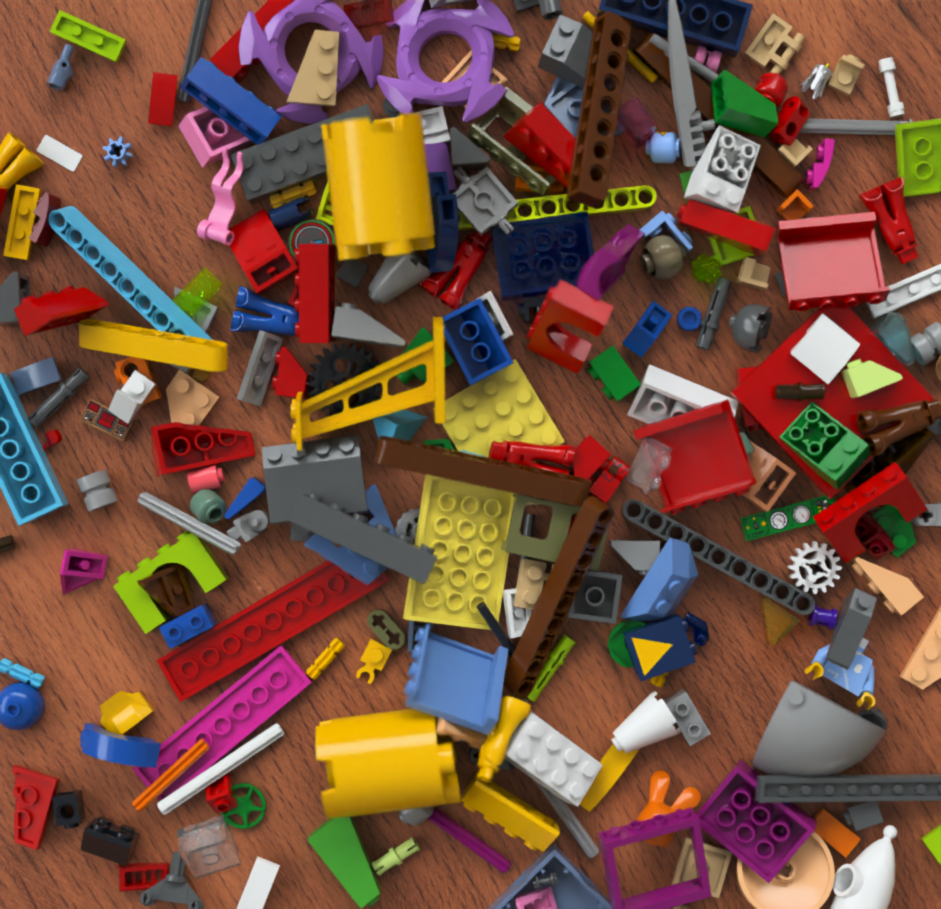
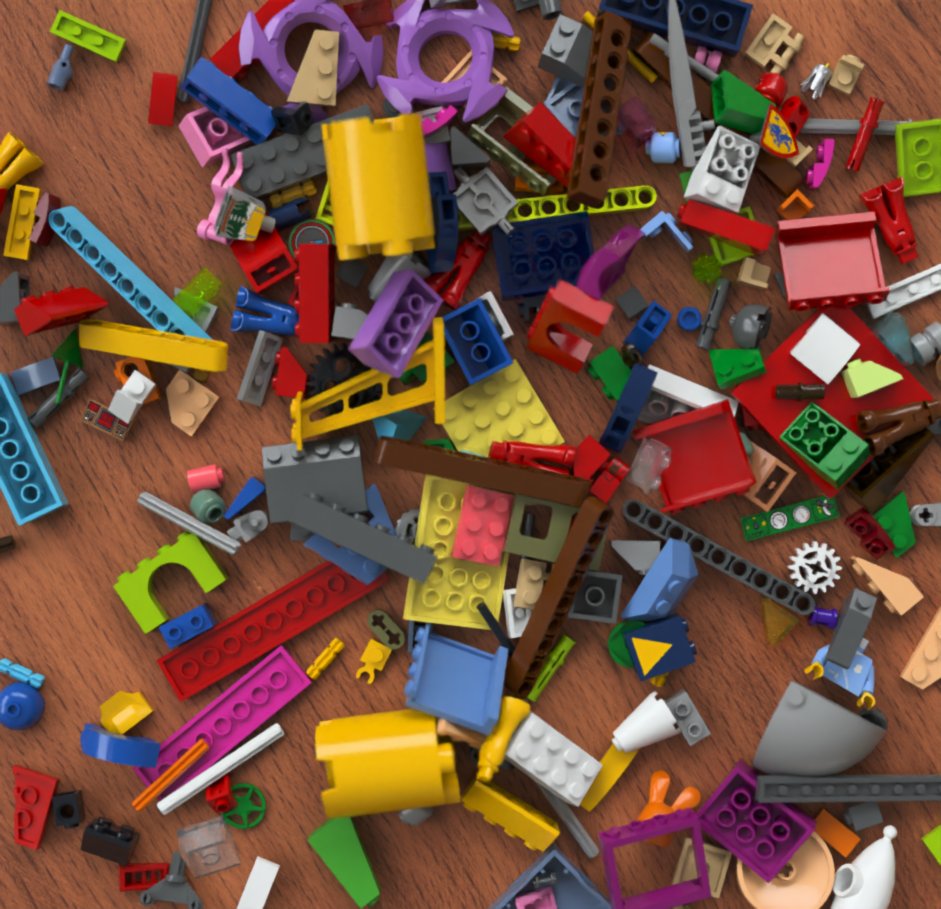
white sticker [37,135,82,172] -> none
red hand [42,429,62,452] -> none
dark pink slope [60,548,108,595] -> none
light grey wheel [76,469,118,512] -> none
light blue gear [103,136,134,168] -> none
reddish brown wing [137,563,197,617] -> none
red wedge [151,422,256,476] -> none
yellowish green pin [371,837,420,876] -> none
magenta axle [429,808,511,873] -> none
dark tan plant [640,235,686,280] -> none
clear blue arm [683,612,709,646] -> none
red arch [813,462,928,564] -> none
white bar [878,57,905,118] -> none
none -> green piece [51,329,83,405]
none -> torso [213,185,275,241]
none -> black bracket [271,101,314,135]
none -> medium lavender slope [349,269,443,378]
none -> dark pink slope [422,105,458,139]
none -> coral plate [451,485,514,567]
none -> dark blue slope [599,363,658,453]
none -> dark grey tile [615,286,649,320]
none -> dark brown axle [621,342,644,370]
none -> green wing [708,349,767,390]
none -> shield [750,103,799,159]
none -> red pin [845,97,885,172]

